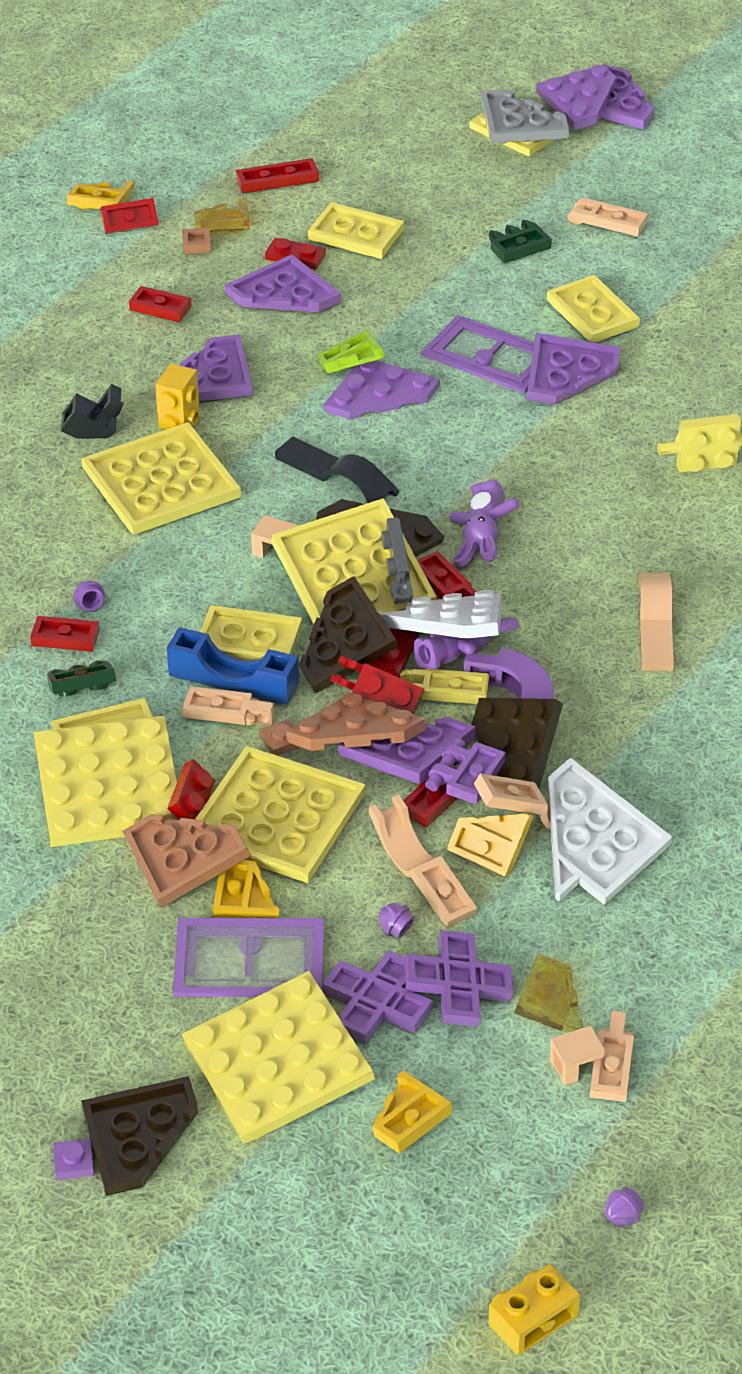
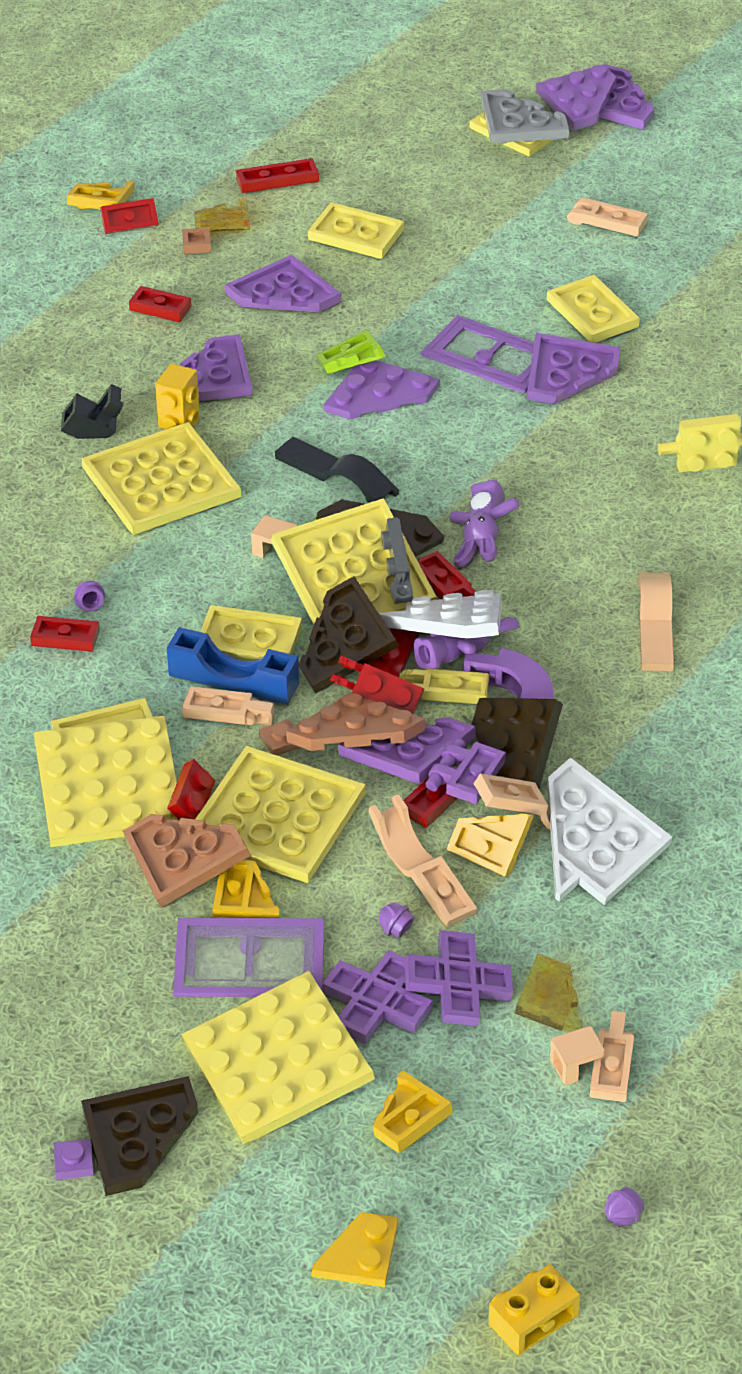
dark green plate [47,660,116,697] -> none
red plate [265,238,326,270] -> none
dark green plate [489,220,552,263] -> none
none -> yellow wing [312,1212,398,1287]

